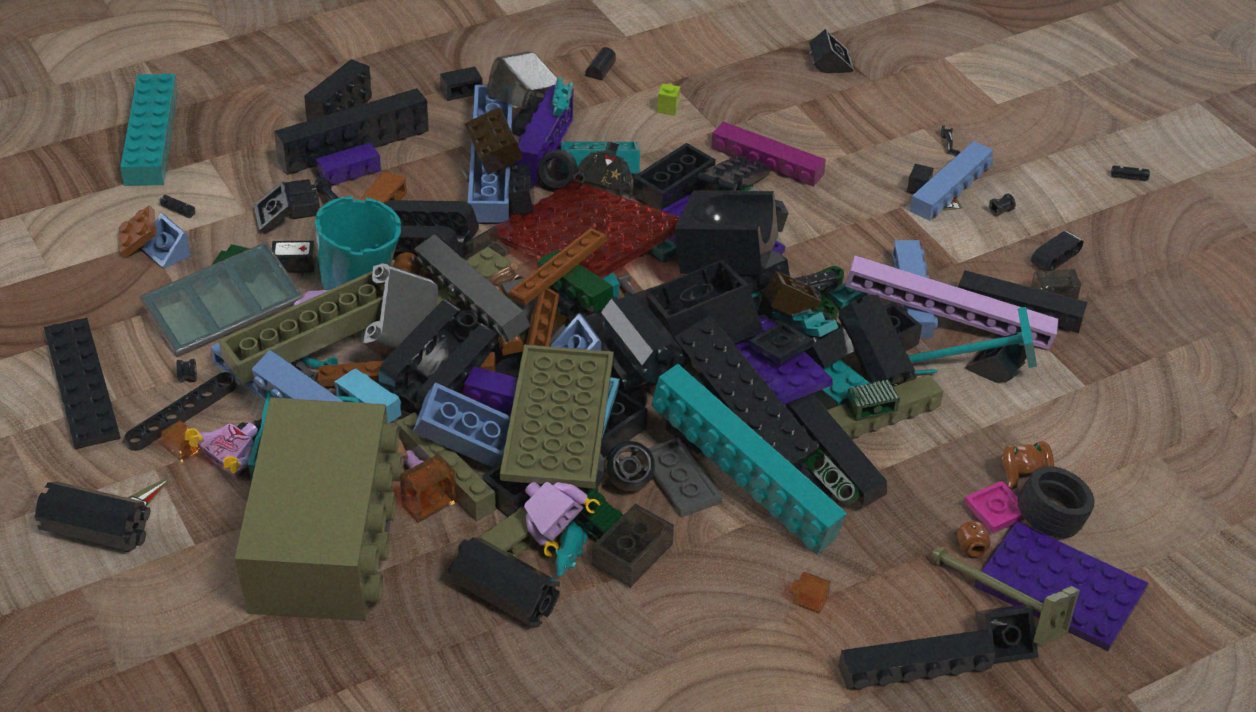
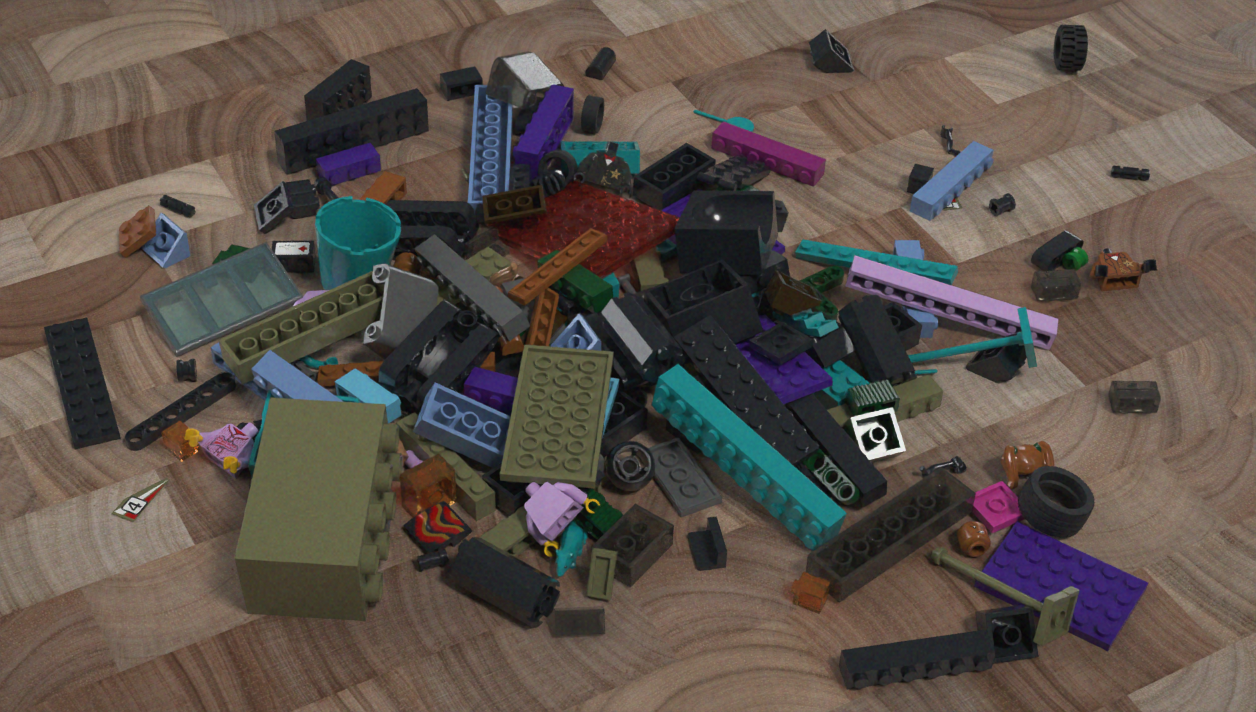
black brick [34,481,151,550] -> none
teal brick [121,73,178,186] -> none
dark brown brick [464,107,524,175] -> none
teal hinge [552,77,573,117] -> none
lime brick [657,83,680,115] -> none
black axle [794,271,838,292] -> none
teal plate [828,283,869,309] -> none
black brick [958,270,1088,333] -> none
none -> slope [404,501,472,553]
none -> black pin [417,547,449,571]
none -> dark brown slope [482,185,548,227]
none -> black gear [531,169,567,197]
none -> clear smoke panel [554,606,605,636]
none -> black tyre [581,95,605,133]
none -> olive tile [586,548,618,601]
none -> olive brick [630,243,668,299]
none -> black panel [688,516,727,571]
none -> teal piece [693,110,754,132]
none -> teal plate [795,239,958,285]
none -> clear smoke brick [805,467,976,603]
none -> brick [843,407,906,463]
none -> black piece [919,456,967,478]
none -> black tyre [1054,25,1088,71]
none -> green wheel [1062,247,1089,272]
none -> dark orange torso [1090,248,1157,292]
none -> clear smoke brick [1108,381,1161,414]

